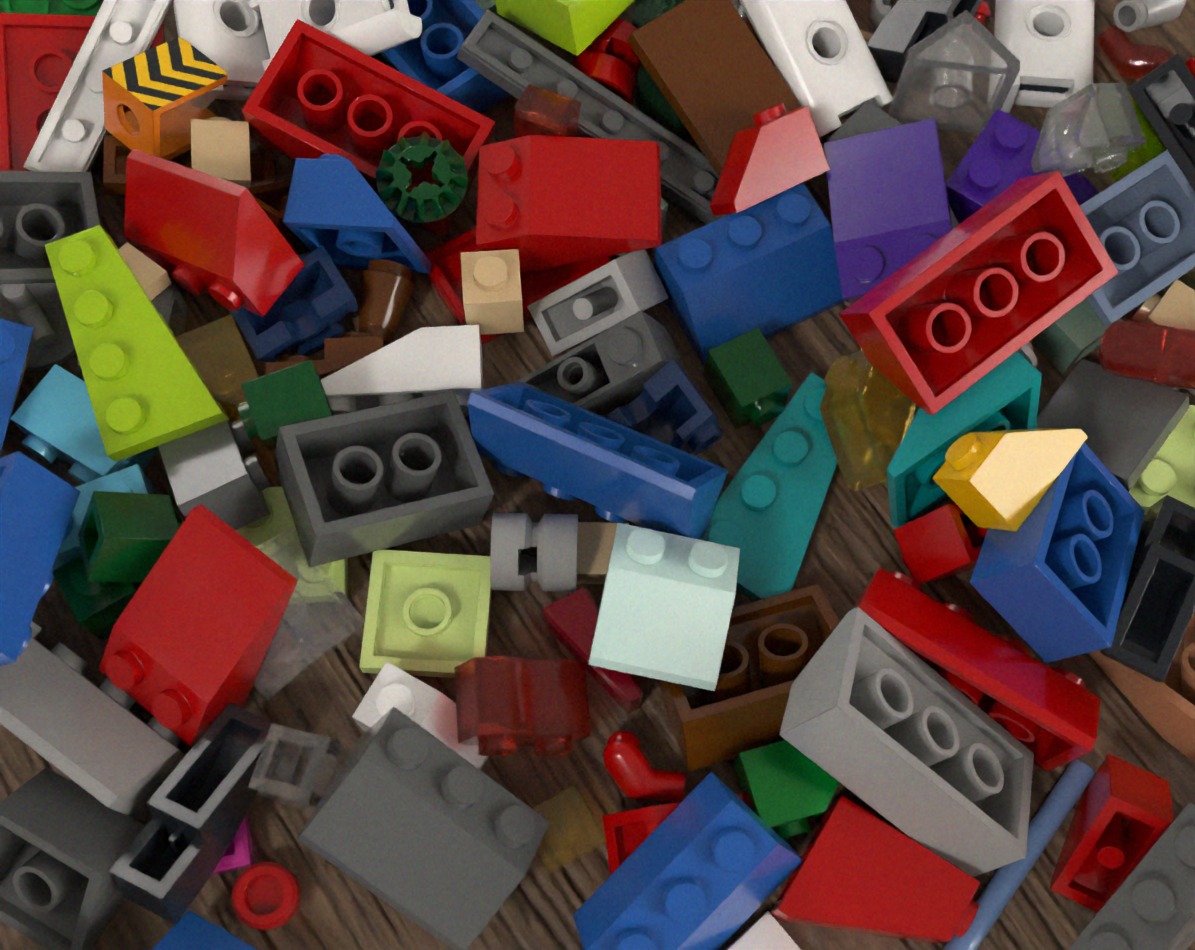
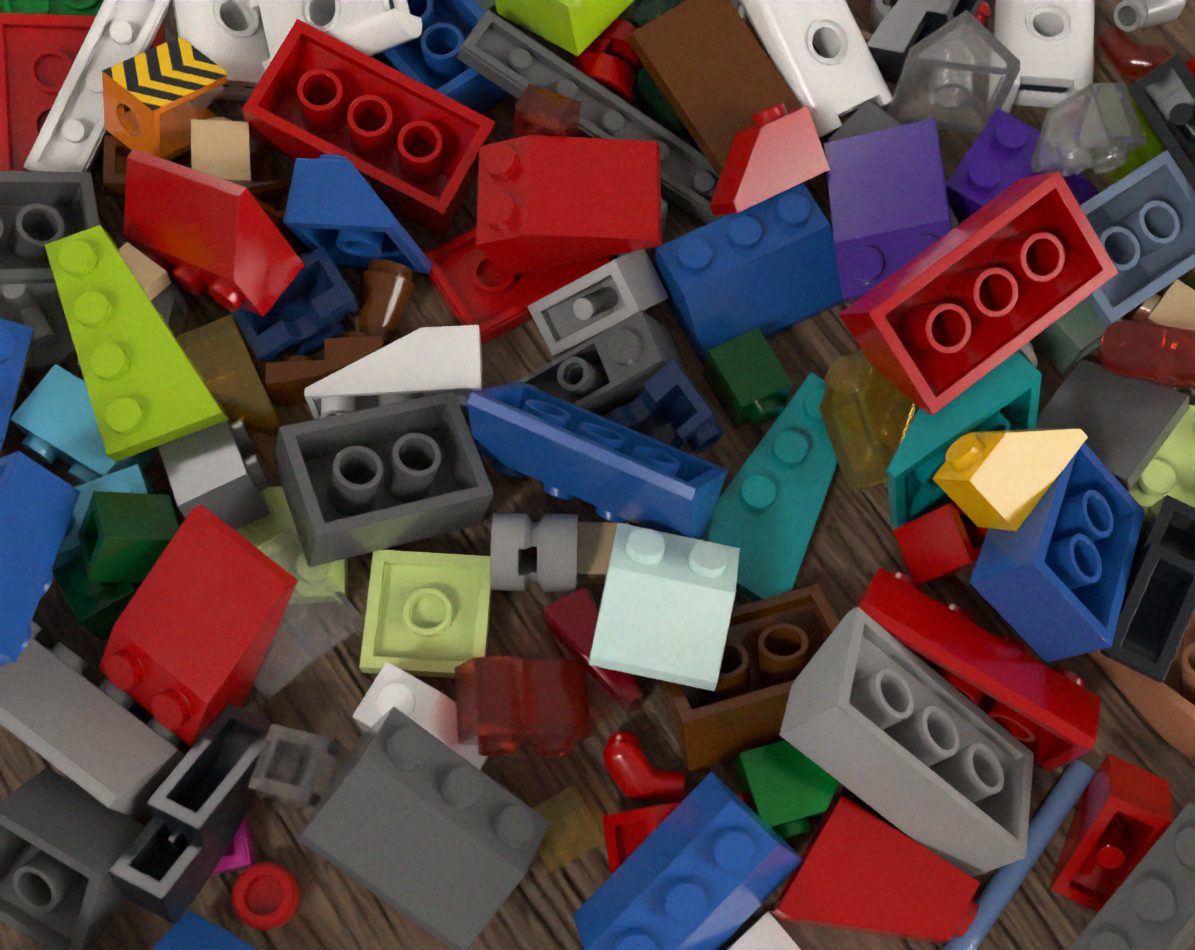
dark green brick [237,359,334,450] -> none
dark green gear [376,132,468,223] -> none
tan brick [461,249,524,335] -> none

